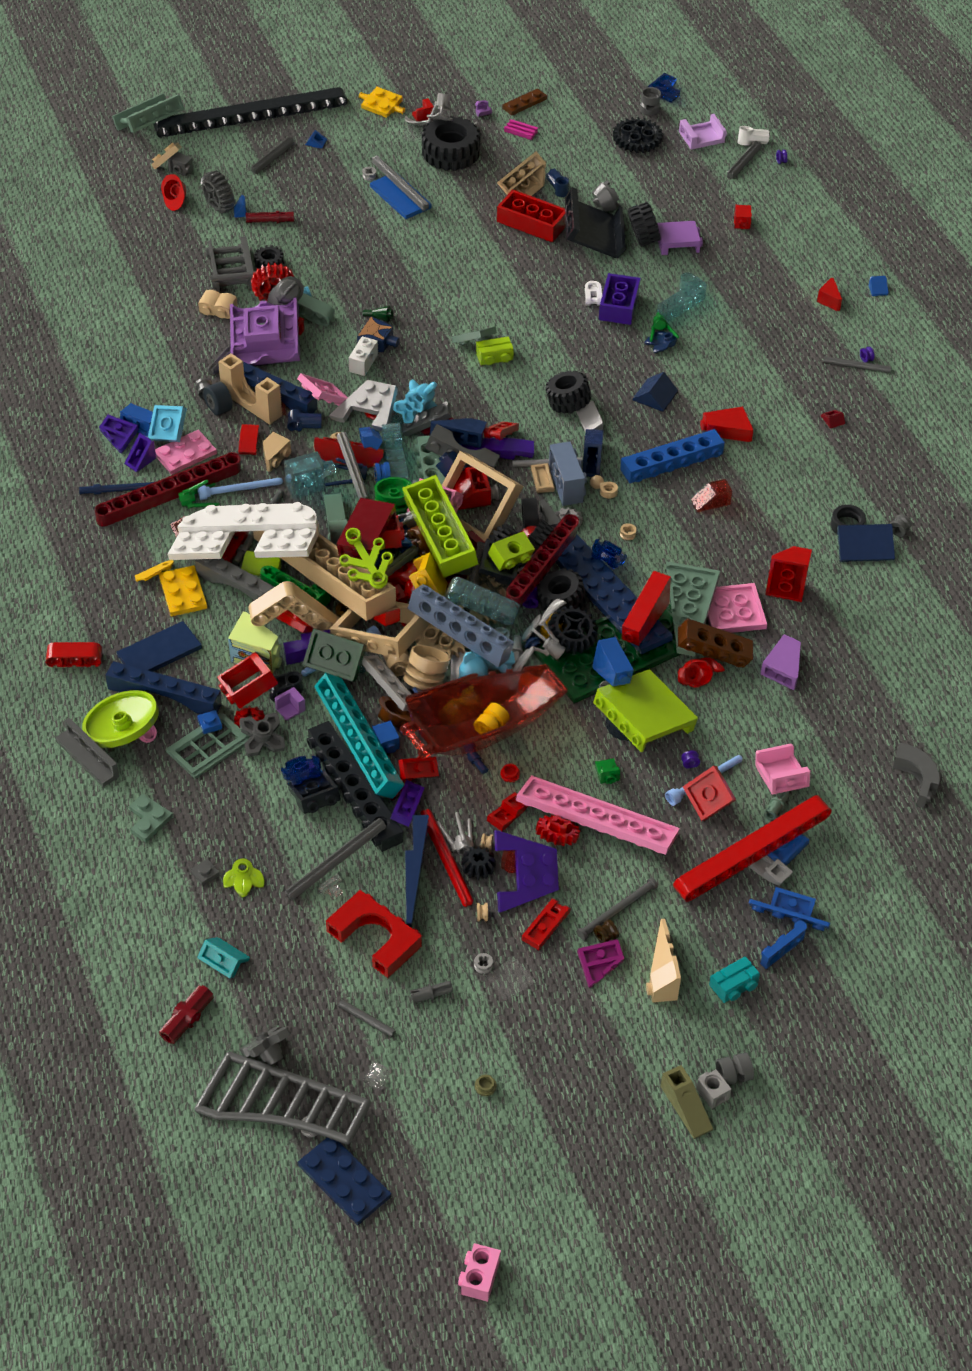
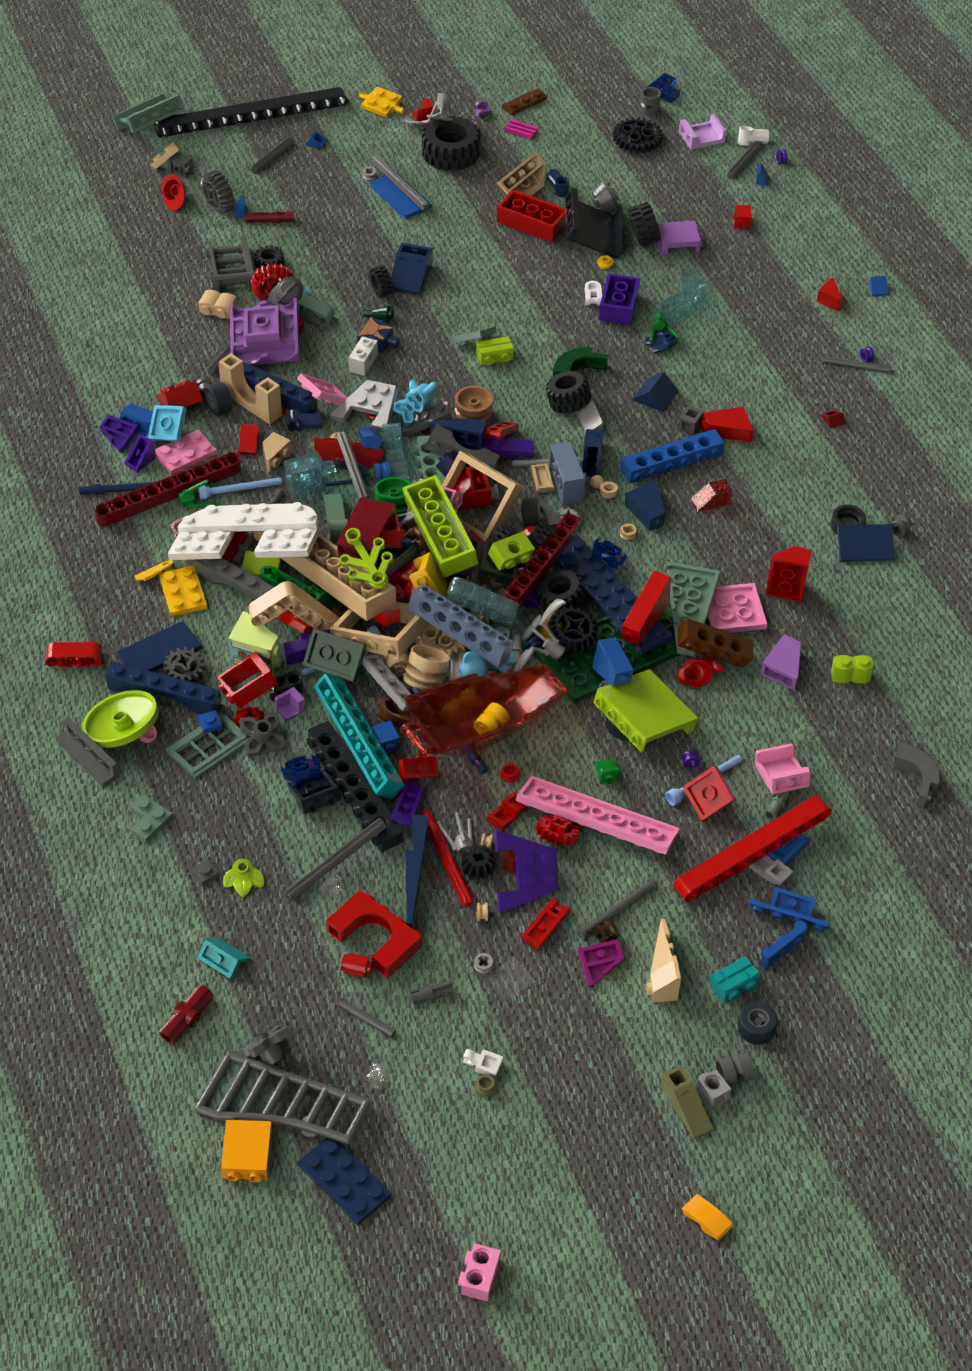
none -> red slope [156,380,203,407]
none -> dark grey gear [163,647,205,682]
none -> light orange panel [221,1120,272,1182]
none -> red brick [341,953,373,978]
none -> black tyre [368,265,393,297]
none -> dark blue slope [391,242,433,294]
none -> medium nougat wheel [455,386,493,425]
none -> white plate [463,1049,503,1079]
none -> dark green arch [553,347,608,377]
none -> yellow plate [597,255,613,269]
none -> dark blue slope [624,480,665,531]
none -> dark grey brick [678,405,704,435]
none -> light orange slope [682,1194,733,1241]
none -> black wheel [737,1002,778,1044]
none -> blue slope [756,163,769,185]
none -> lime brick [831,655,873,683]

